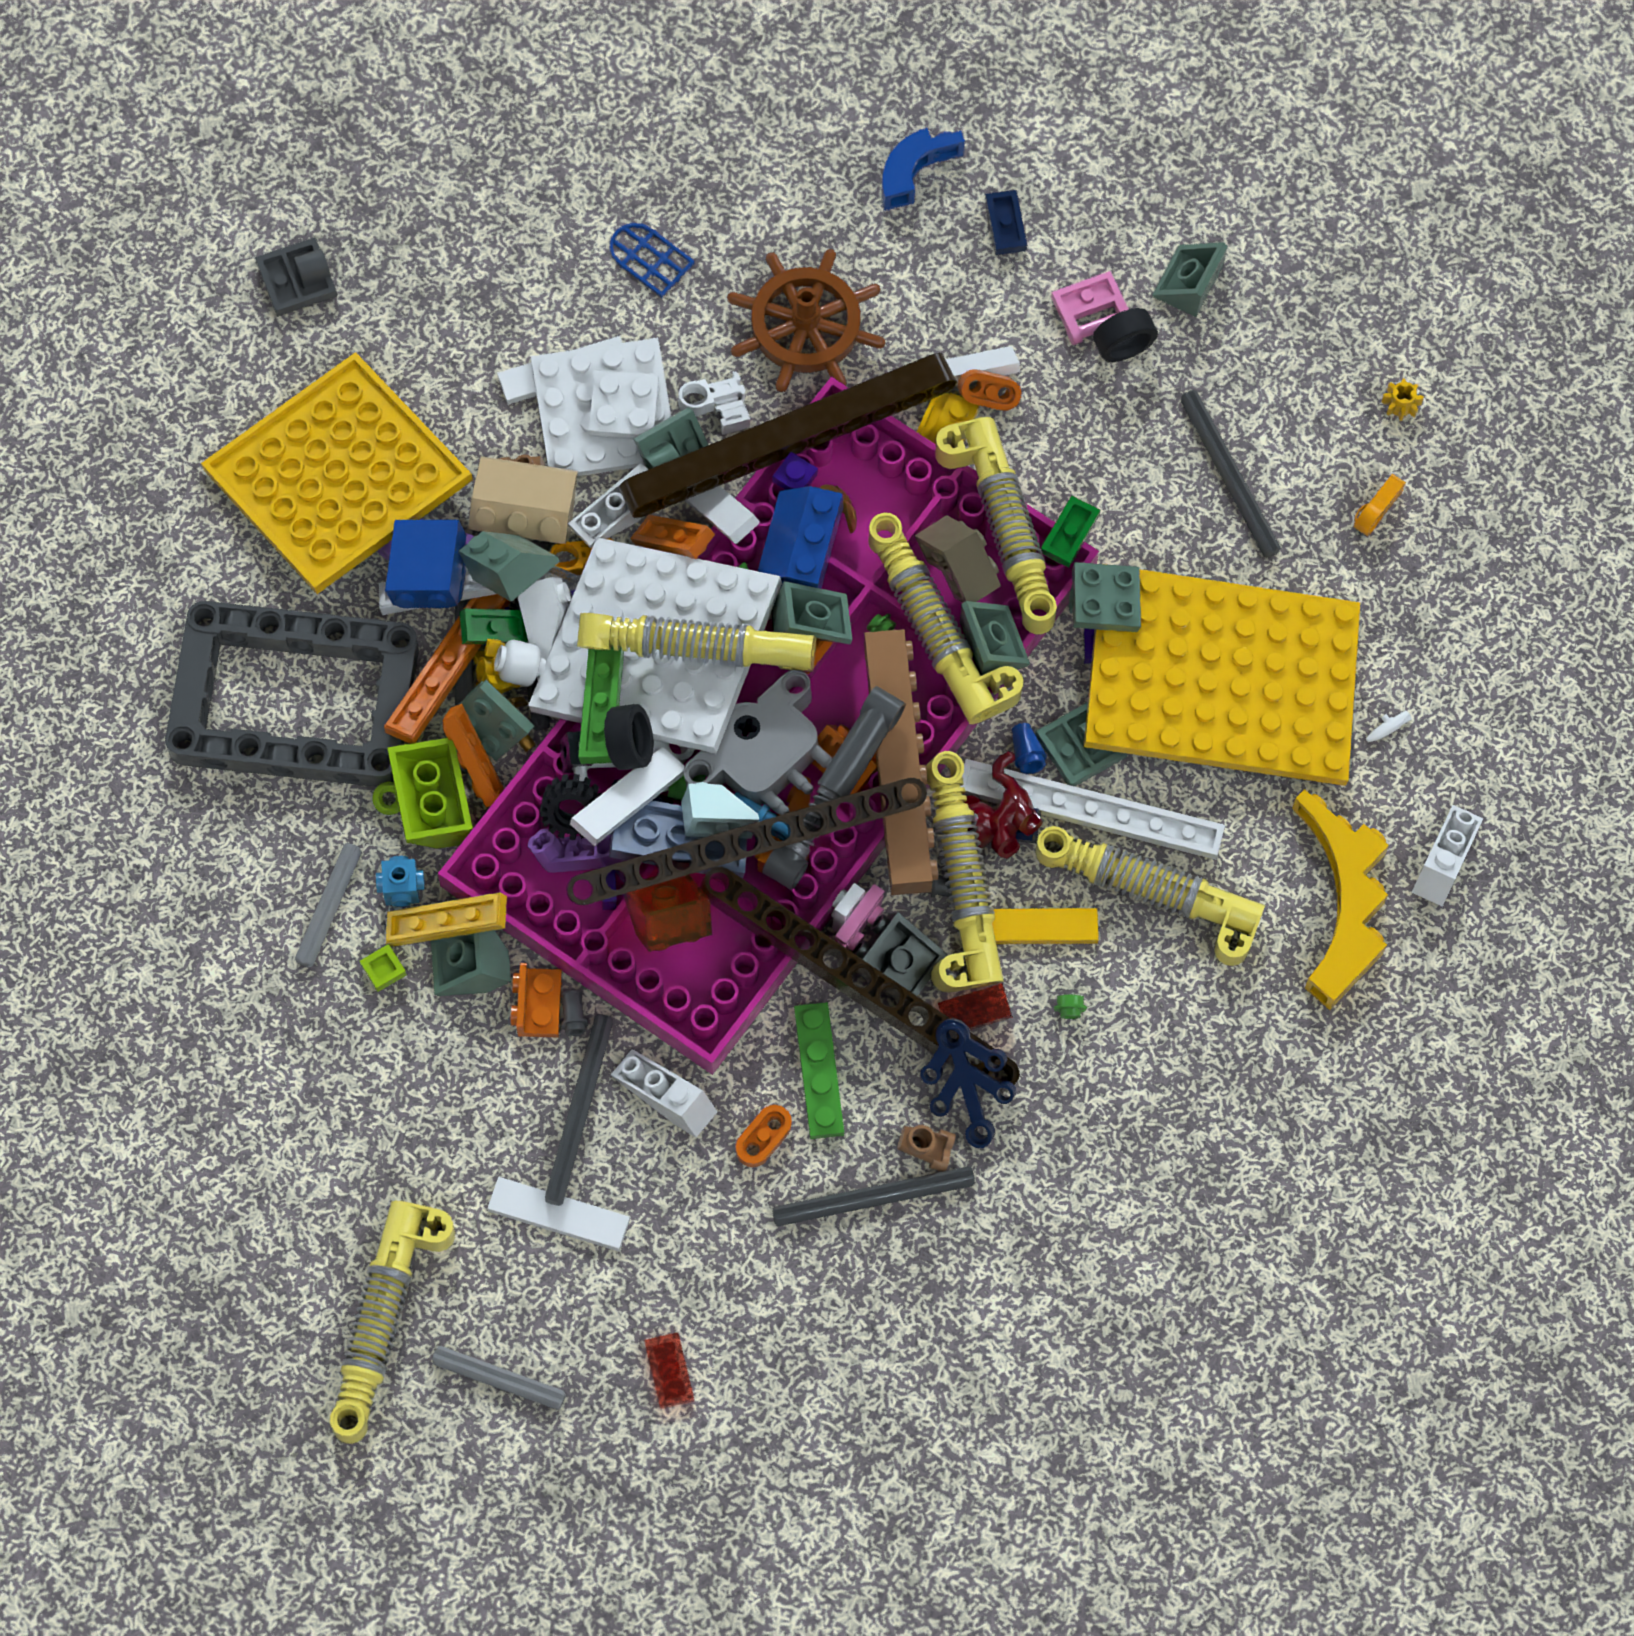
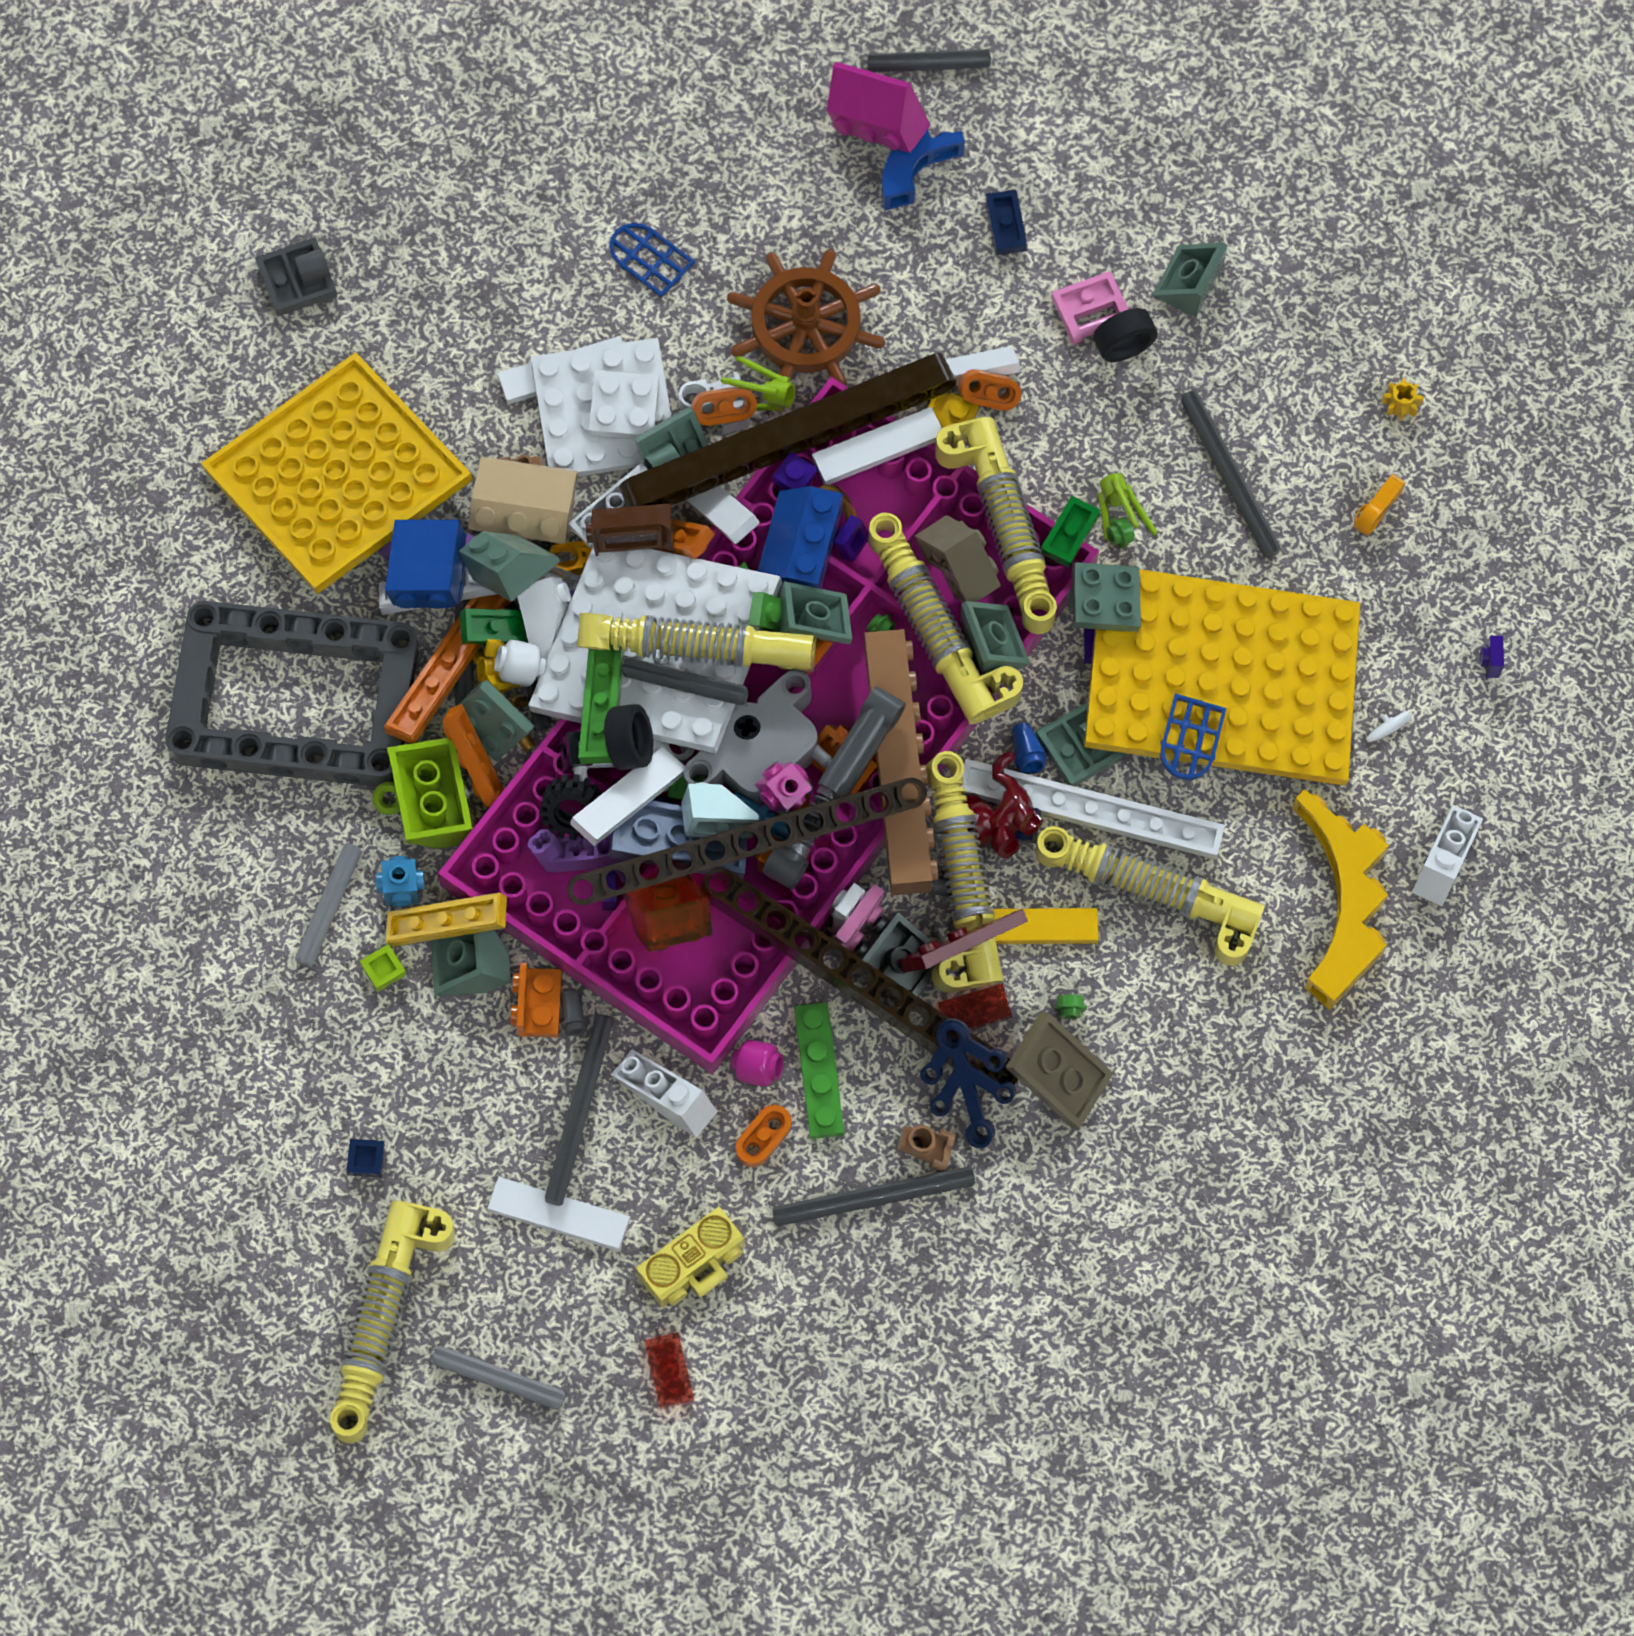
none -> dark blue plate [346,1139,385,1178]
none -> reddish brown window [586,504,674,556]
none -> dark grey axle [622,658,749,706]
none -> light yellow piece [636,1206,745,1308]
none -> orange plate [691,387,757,426]
none -> lime plant [720,356,795,413]
none -> dark pink head [731,1040,784,1087]
none -> bright green plate [748,592,782,632]
none -> dark pink brick [755,762,812,812]
none -> white tile [812,407,942,485]
none -> dark pink slope [827,62,930,153]
none -> dark purple plate [833,515,869,562]
none -> dark grey axle [867,49,991,72]
none -> wing [898,909,1028,972]
none -> dark tan plate [1006,1012,1114,1129]
none -> lime plant [1097,473,1157,541]
none -> bright green plate [1106,517,1135,548]
none -> blue window [1160,693,1226,780]
none -> dark purple plate [1480,635,1504,678]

